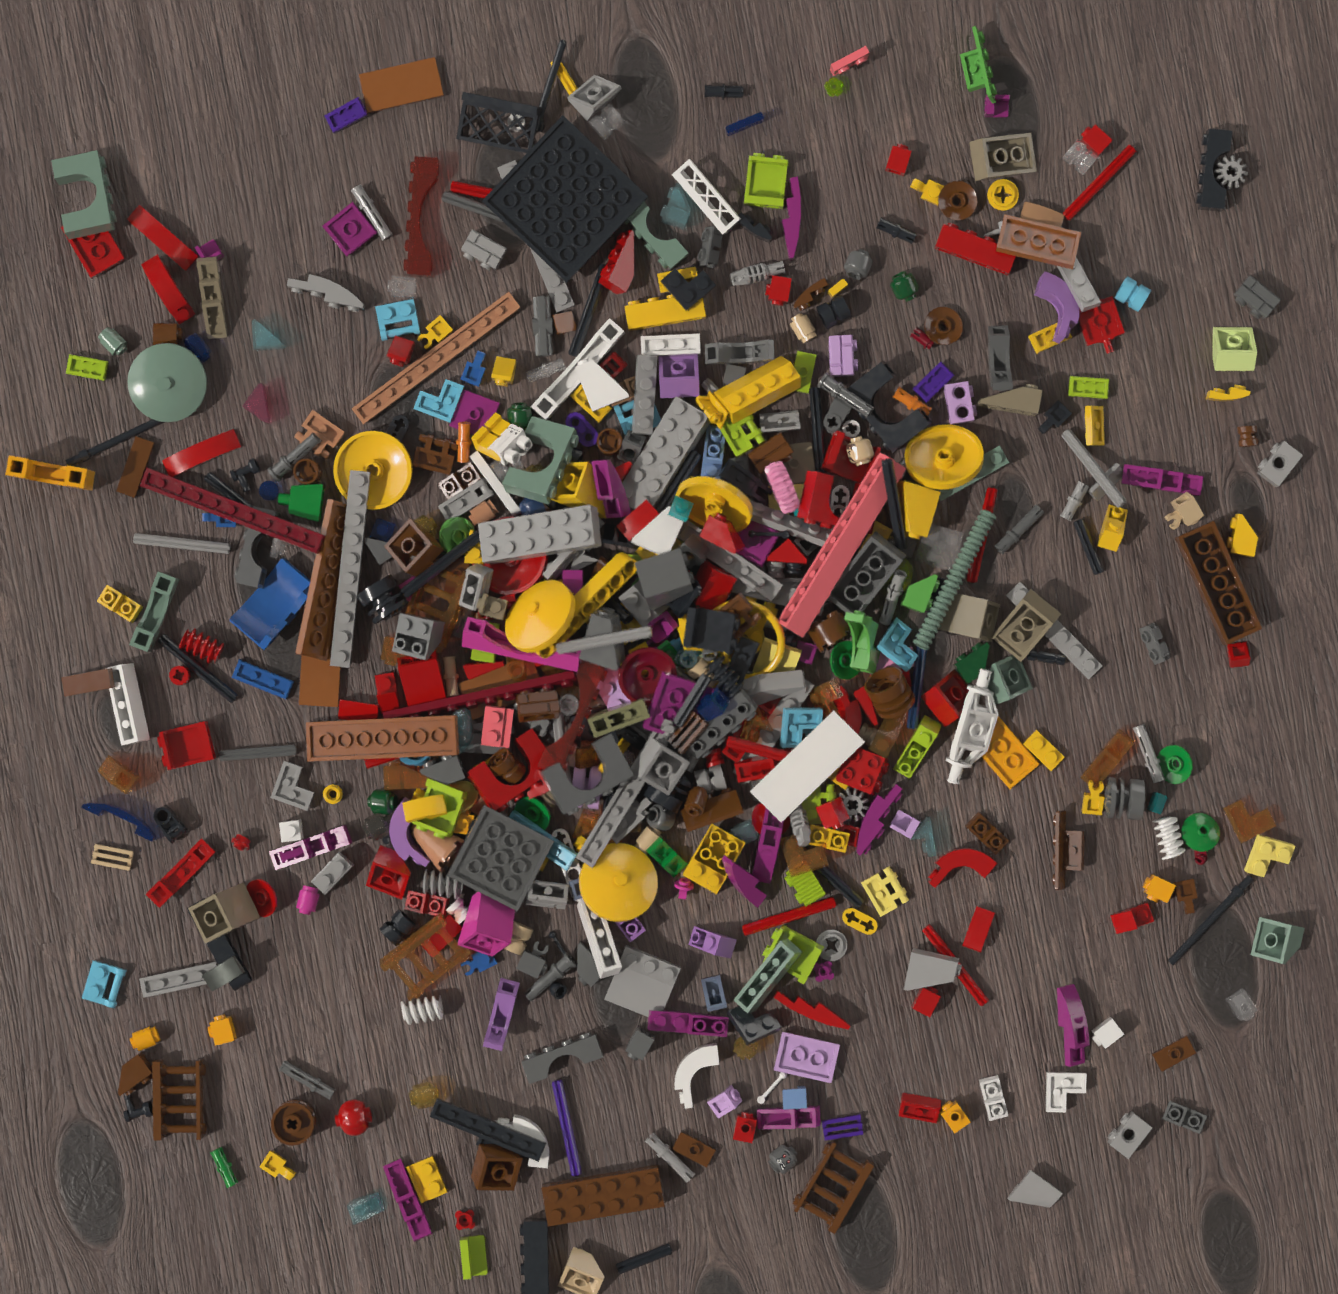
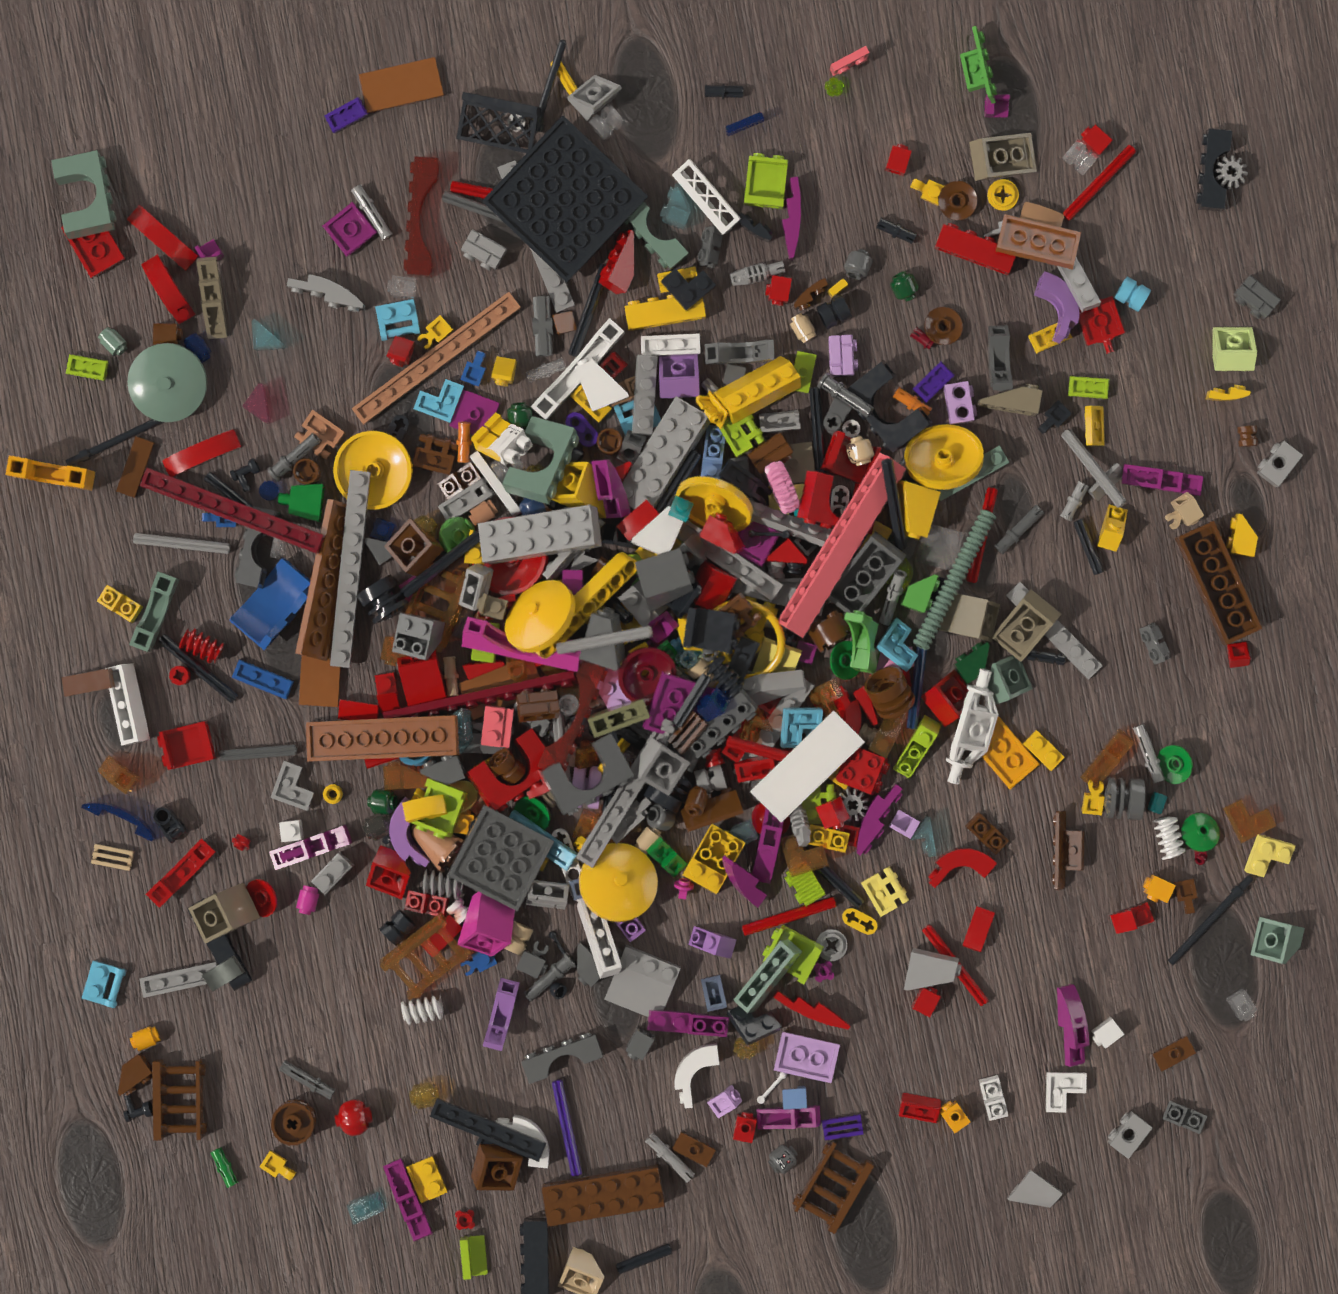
light orange brick [208,1014,237,1046] -> none

